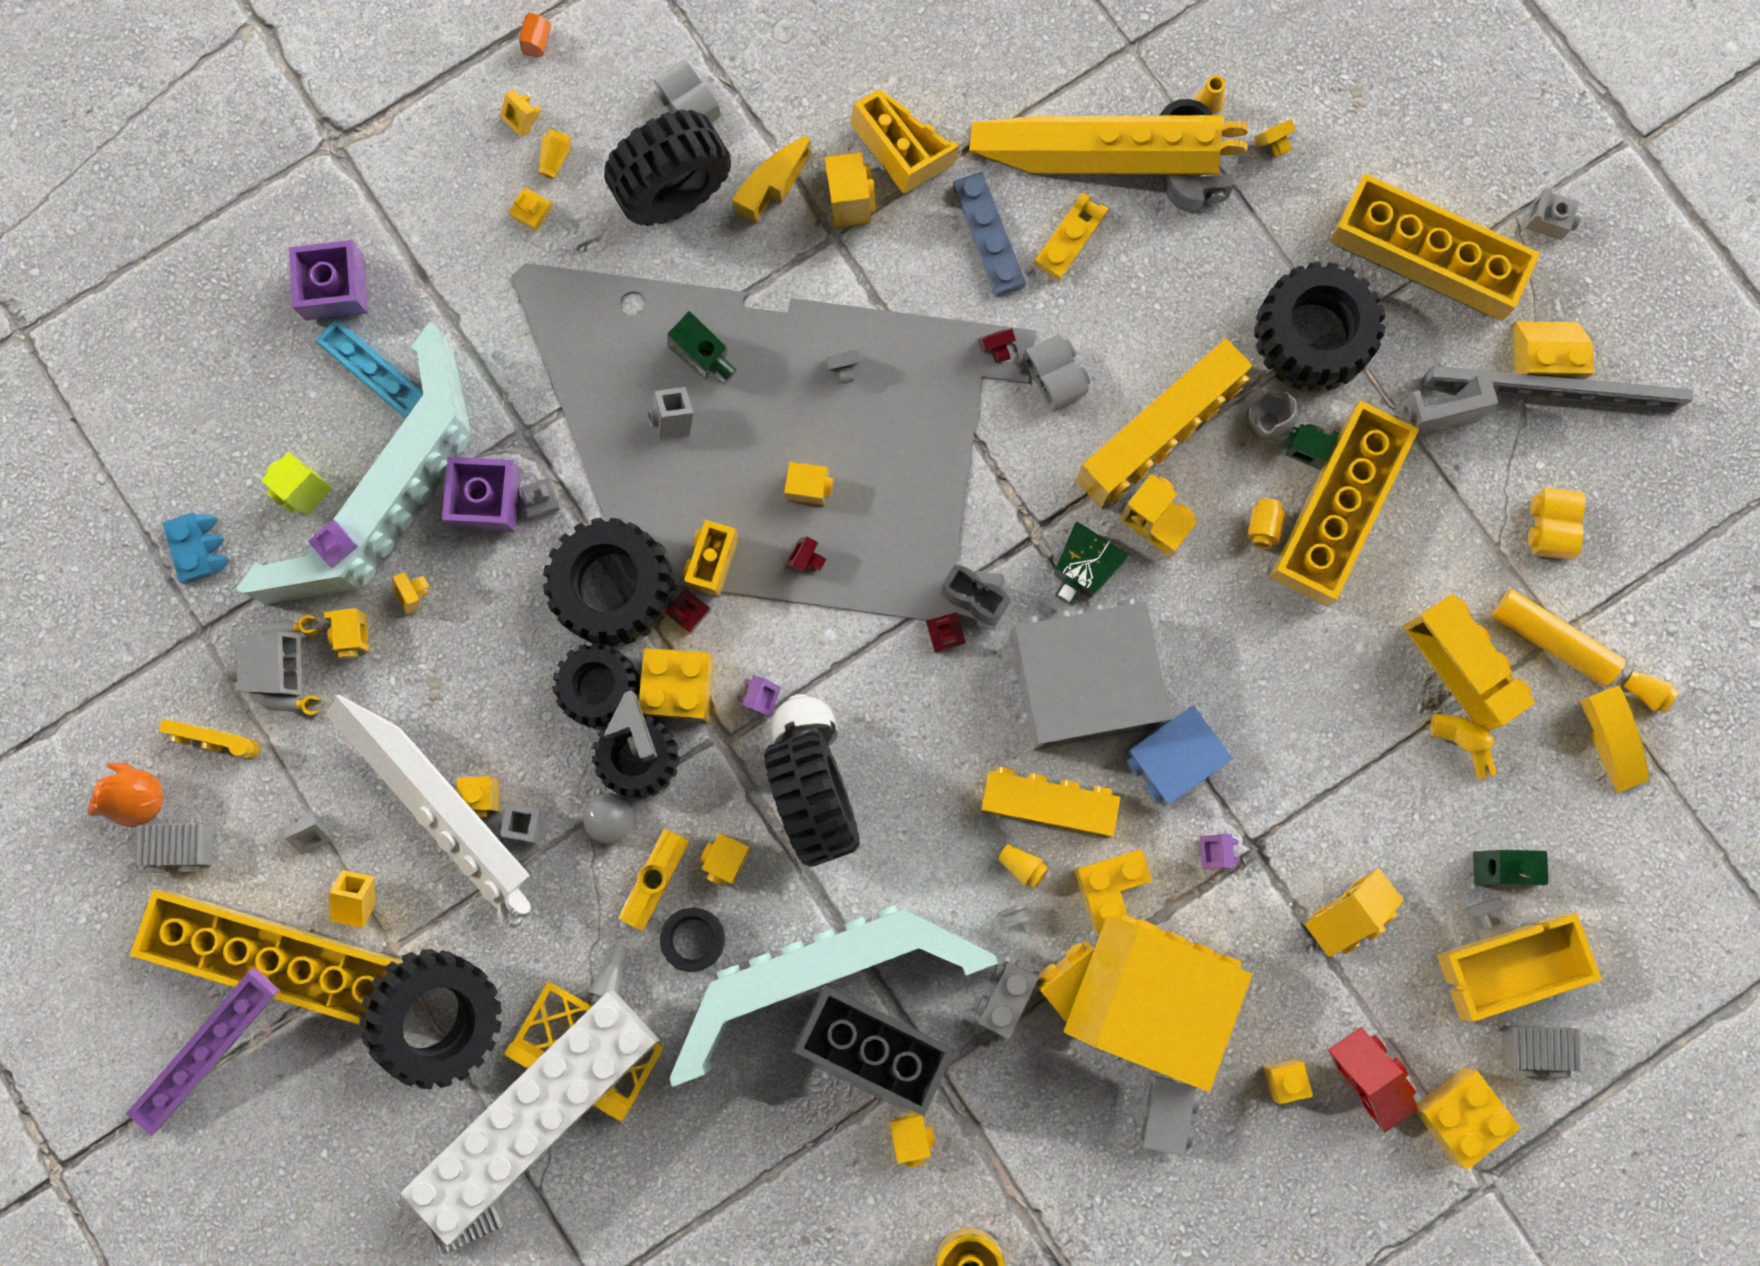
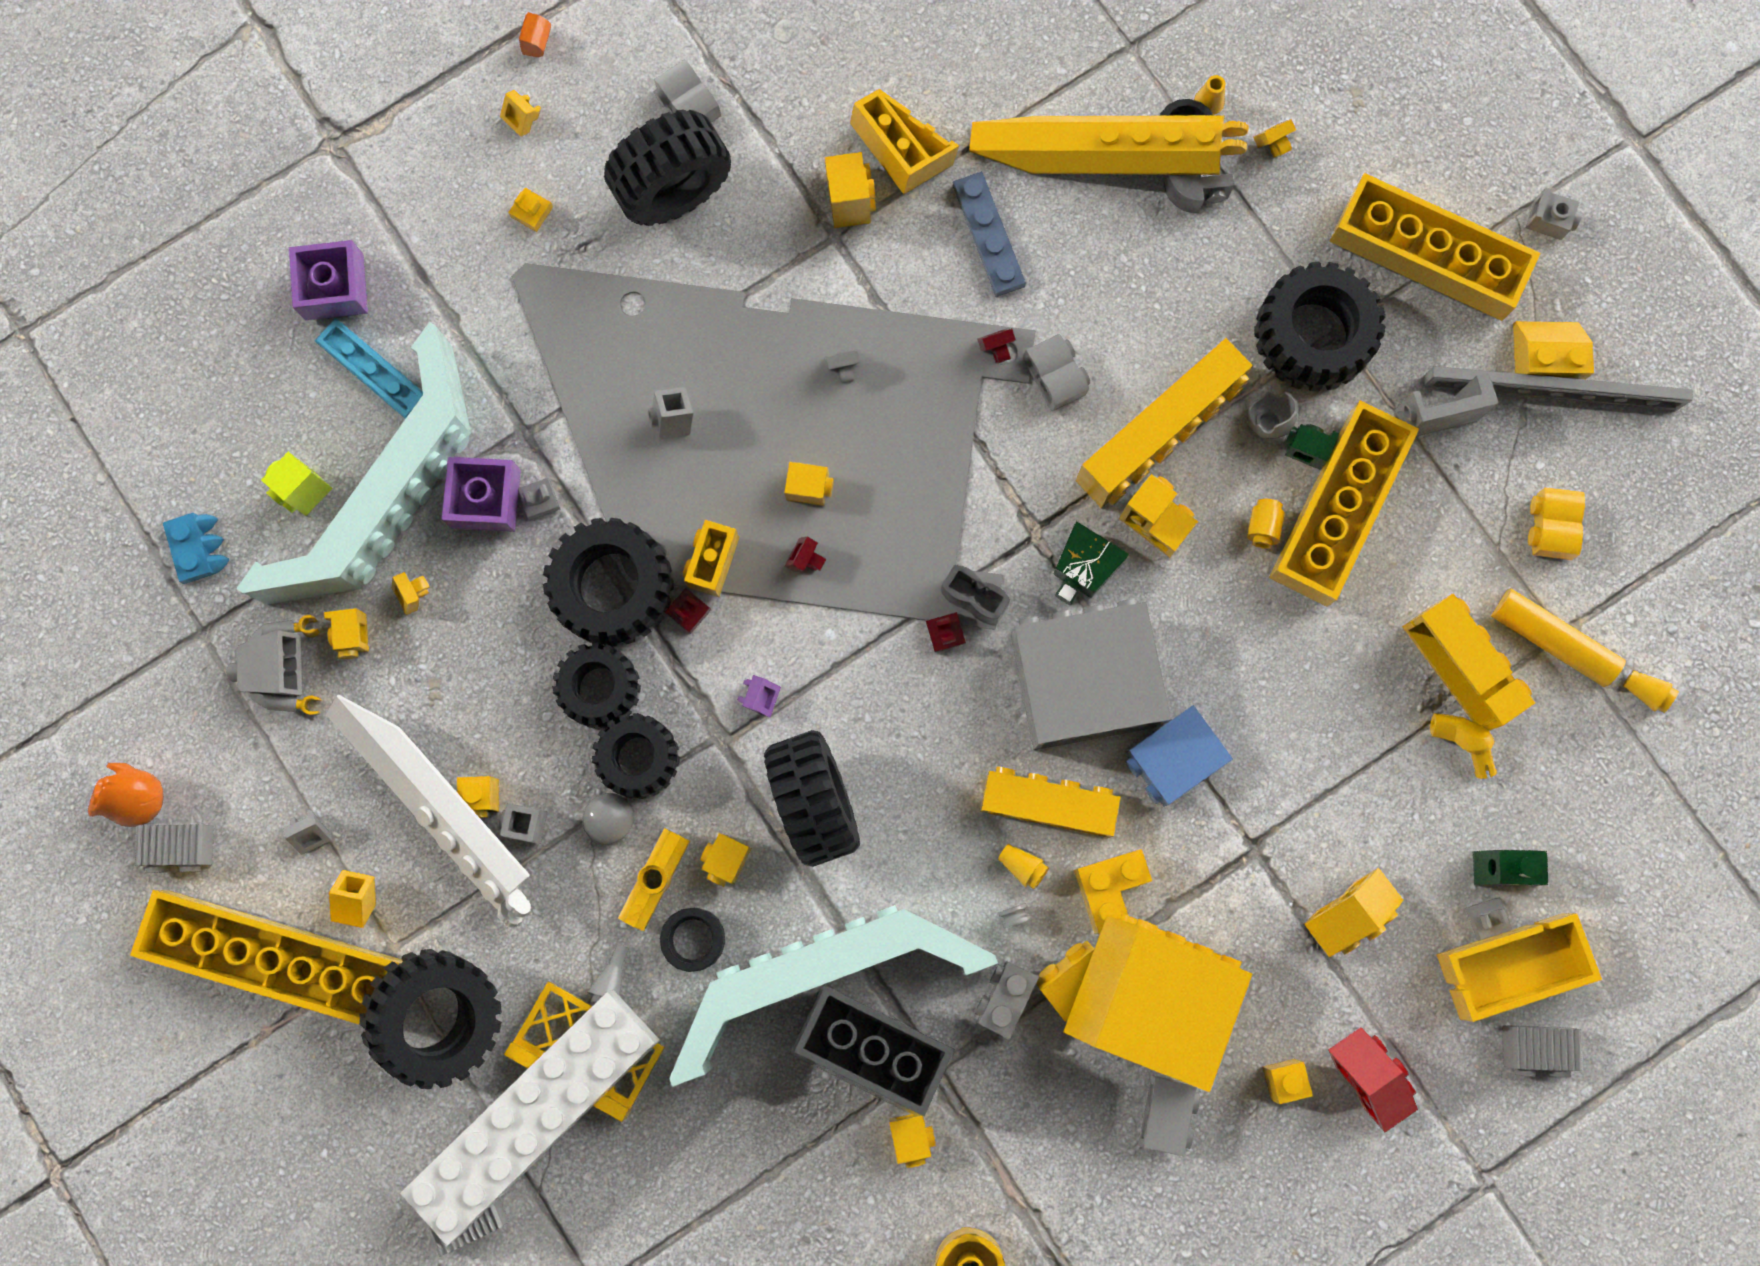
medium lavender plate [126,968,280,1136] -> none
yellow plate [159,719,260,759] -> none
medium lavender tile [308,519,359,568] -> none
yellow cone [537,129,572,179] -> none
light grey slope [604,691,658,762] -> none
yellow brick [639,648,714,723] -> none
dark green torso [667,311,737,384] -> none
yellow slope [732,136,812,224] -> none
white cylinder [771,694,839,746] -> none
yellow plate [1034,192,1109,281] -> none
medium lavender tile [1200,834,1240,870] -> none
yellow brick [1415,1067,1521,1170] -> none
yellow slope [1579,685,1649,793] -> none

